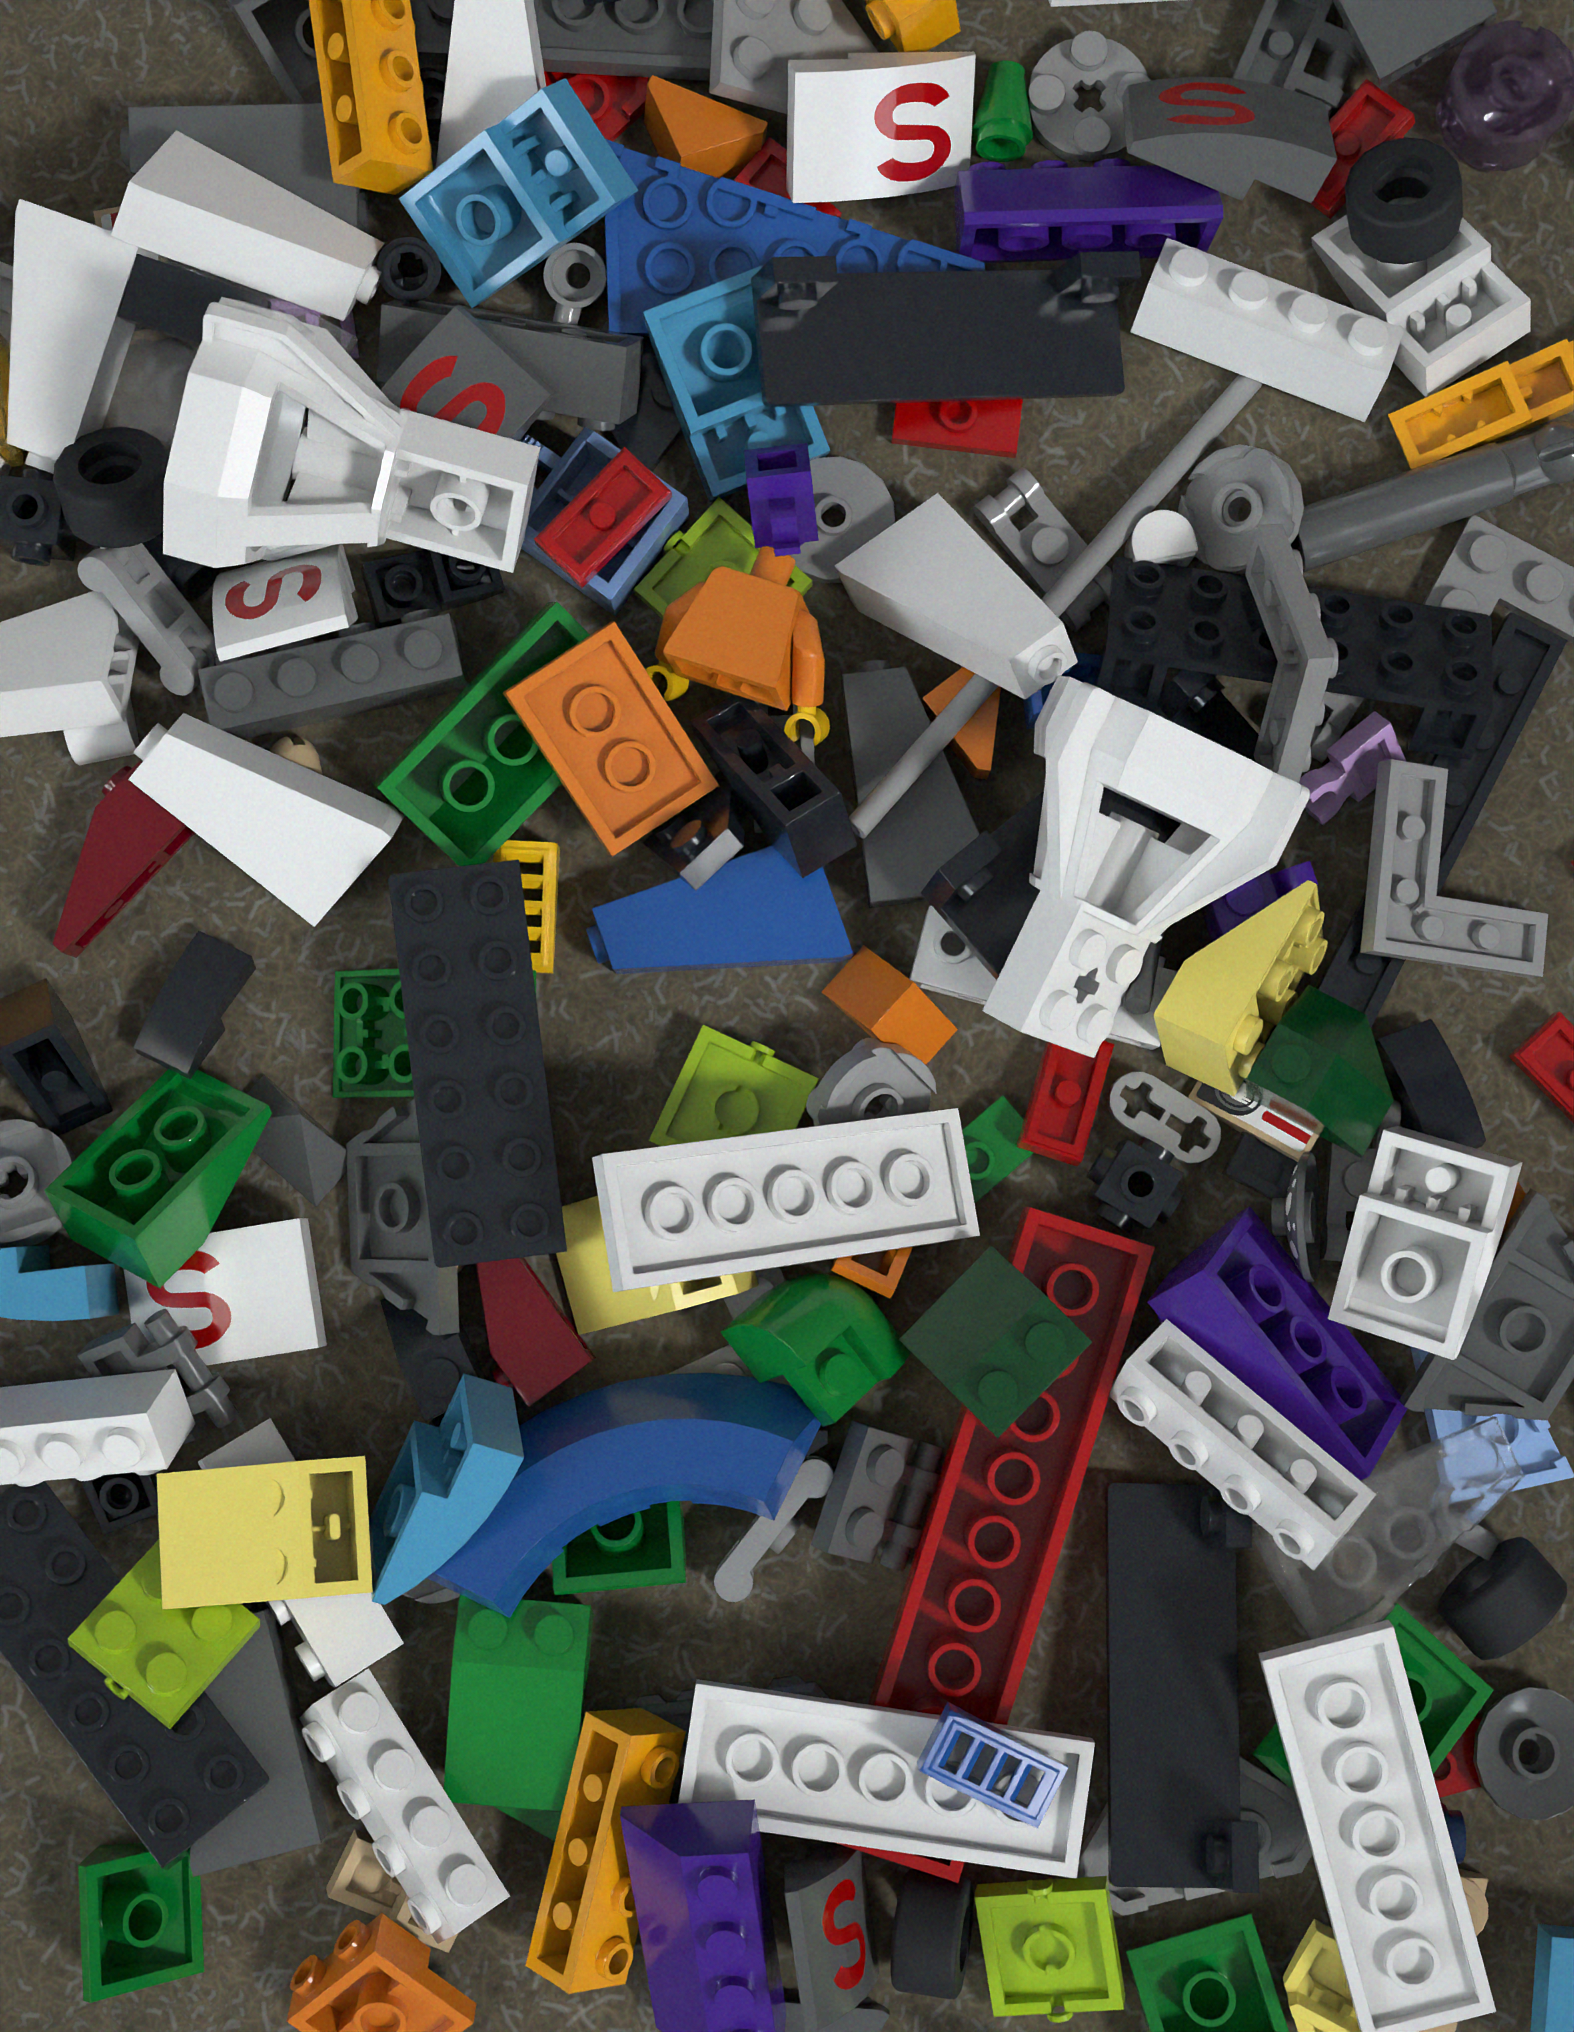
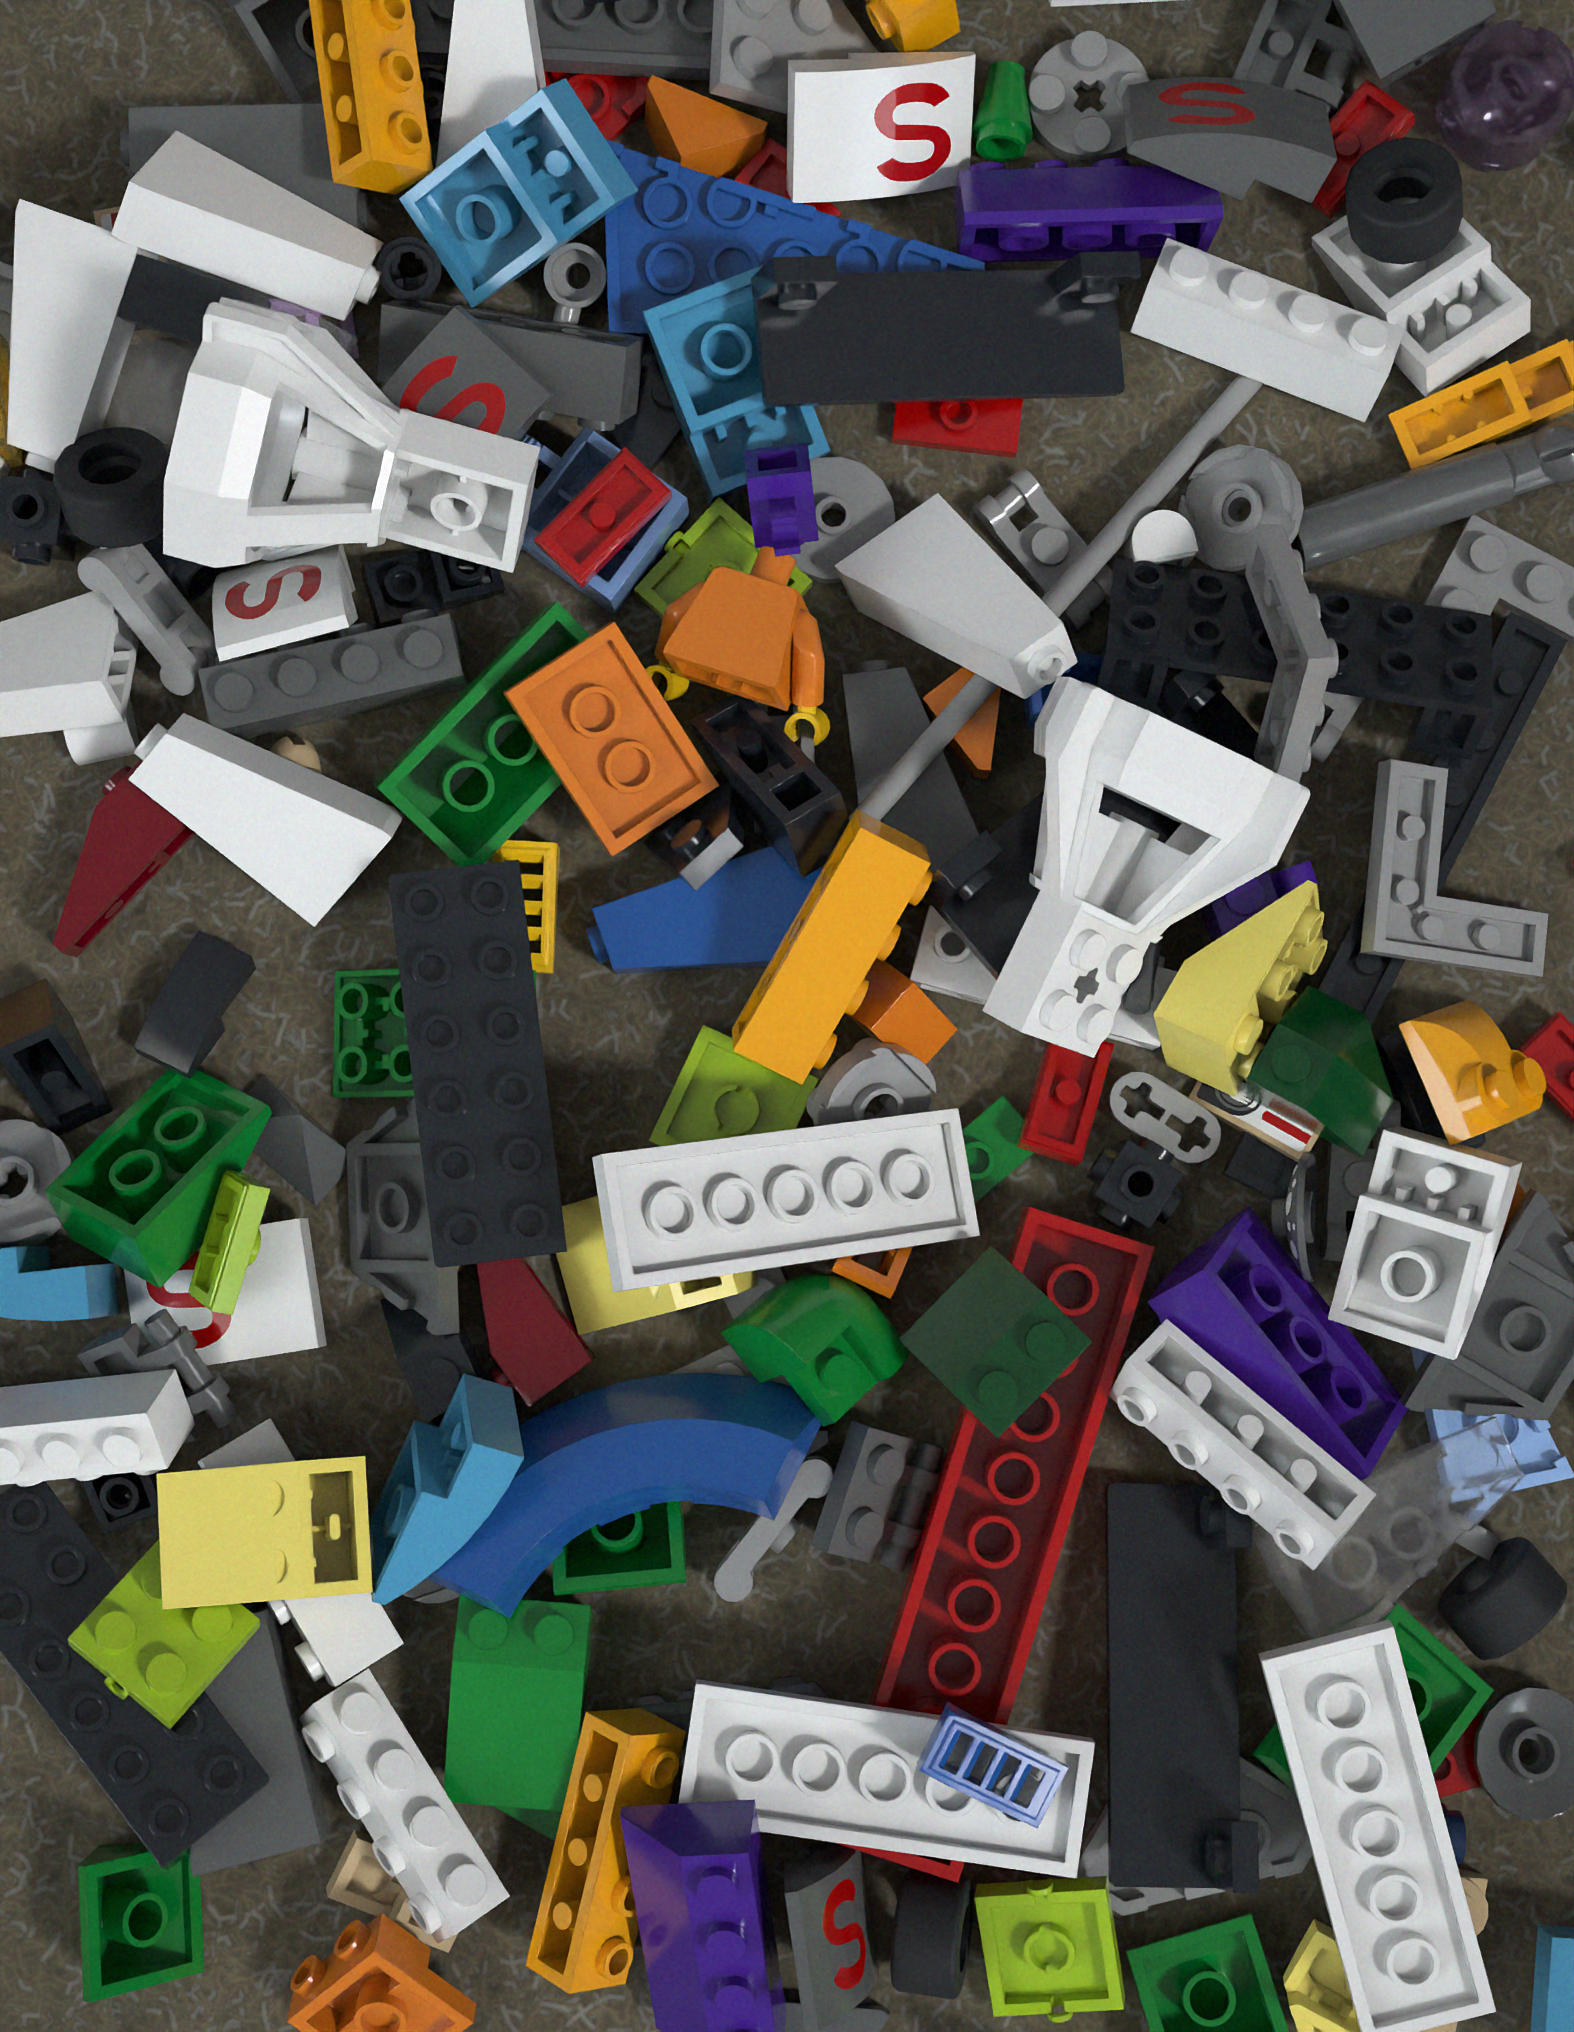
lavender plate [1299,711,1406,825] -> none
none -> lime plate [188,1169,271,1315]
none -> light orange brick [732,809,933,1085]
none -> light orange slope [1399,999,1546,1146]

